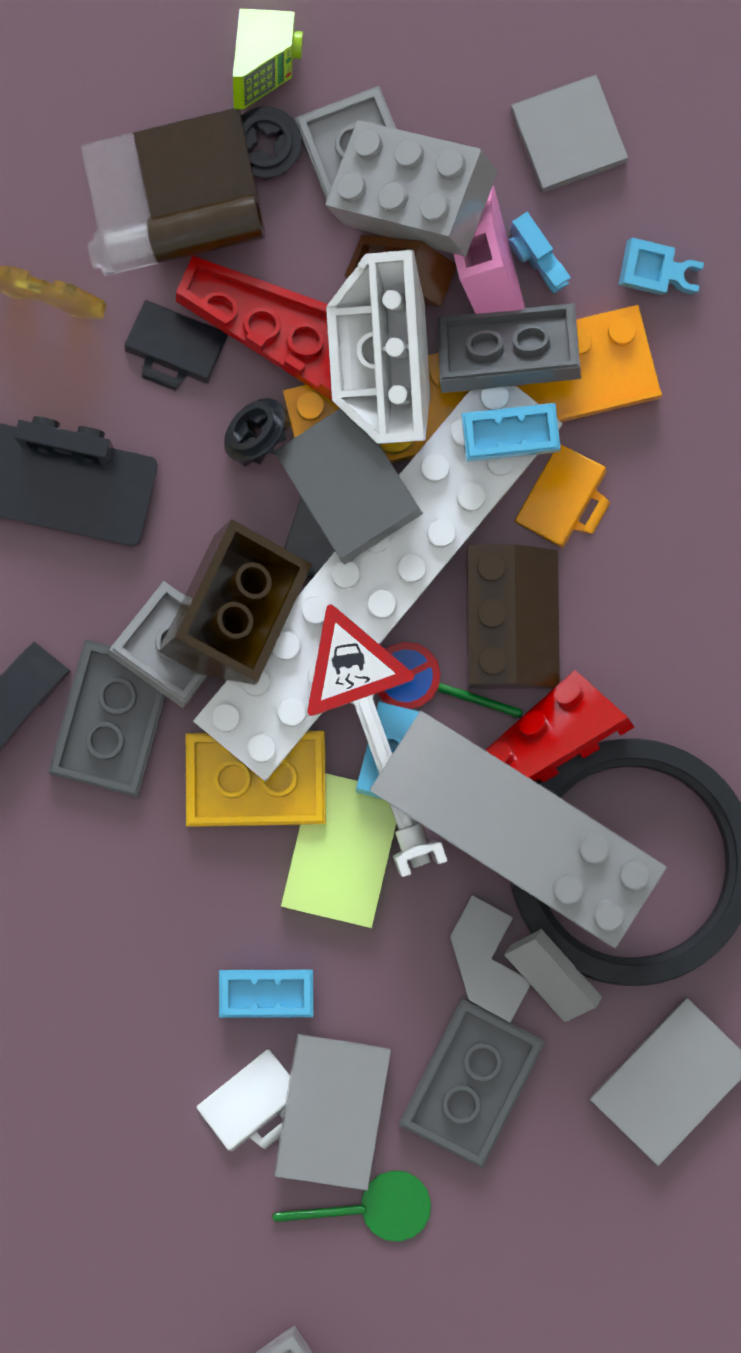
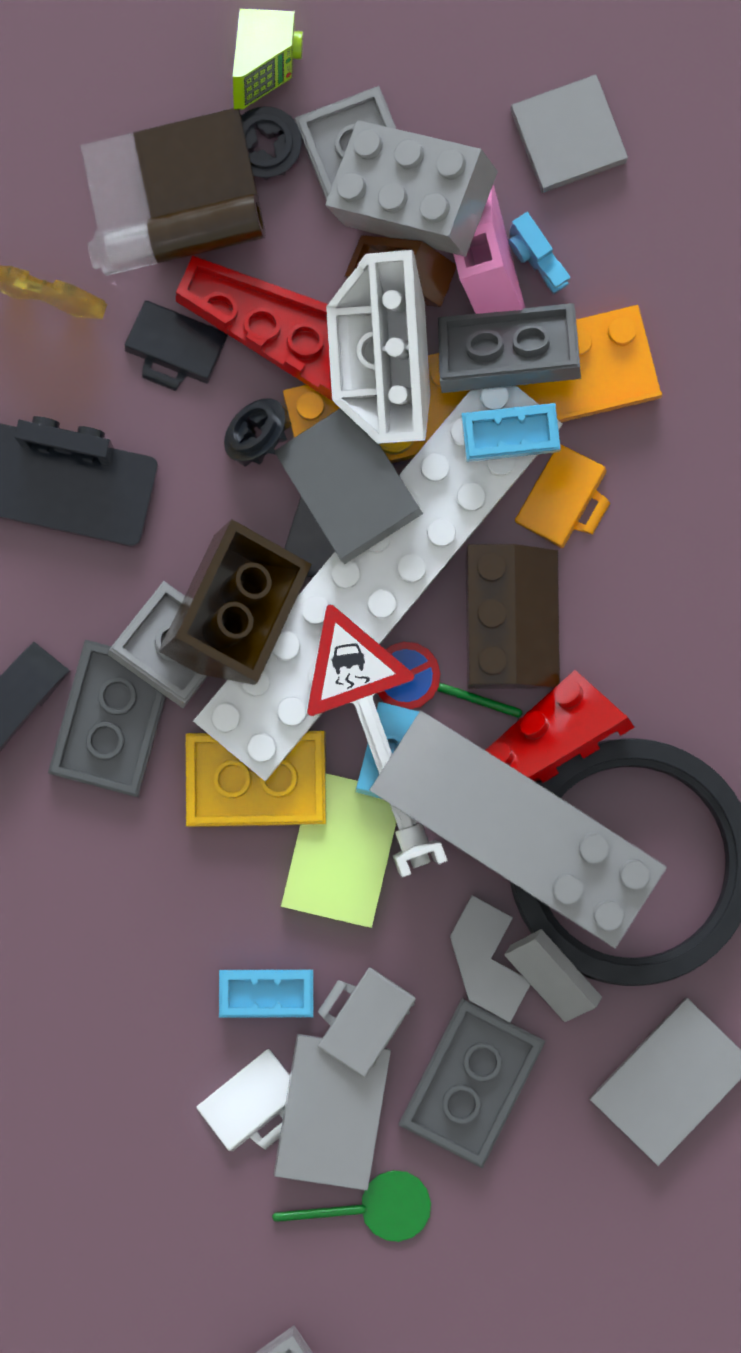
medium azure plate [618,238,704,295] -> none
none -> light grey piece [318,967,416,1077]

